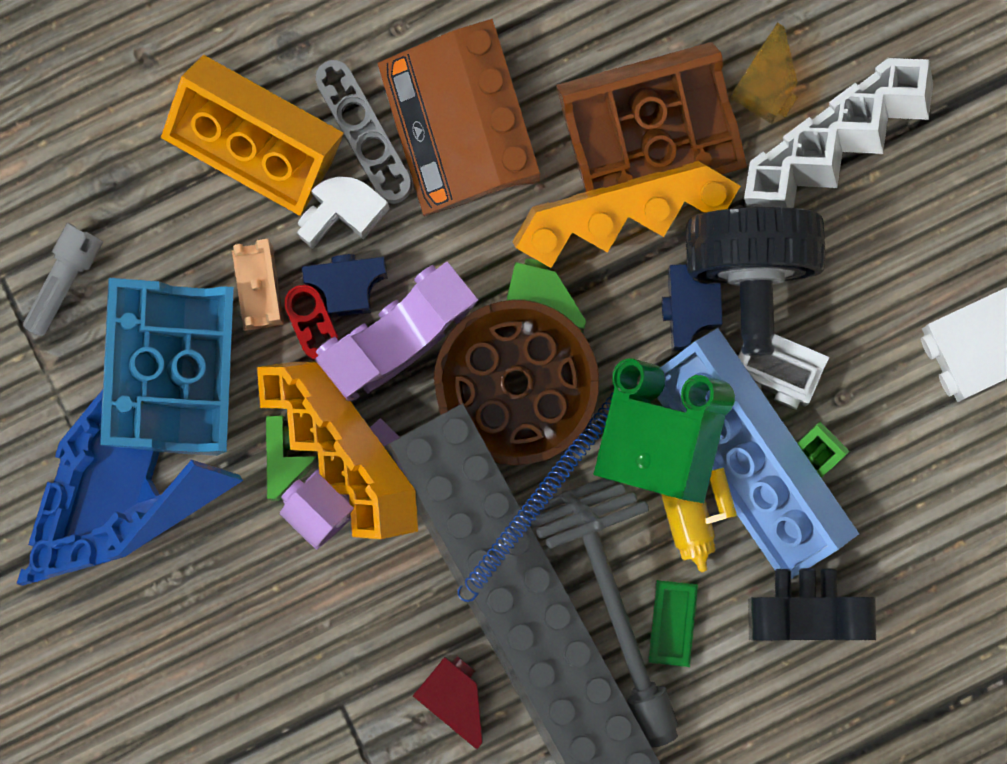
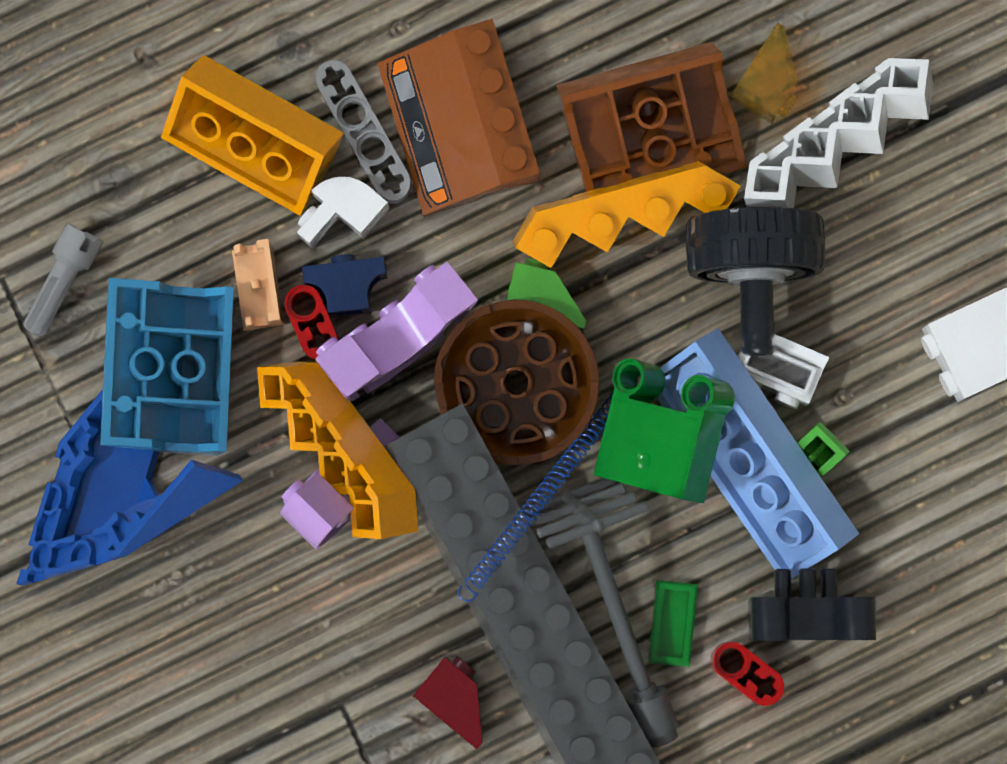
bright green slope [266,416,318,501] -> none
yellow piece [661,468,737,572] -> none
dark blue brick [662,264,723,351] -> none
none -> red beam [710,642,784,706]

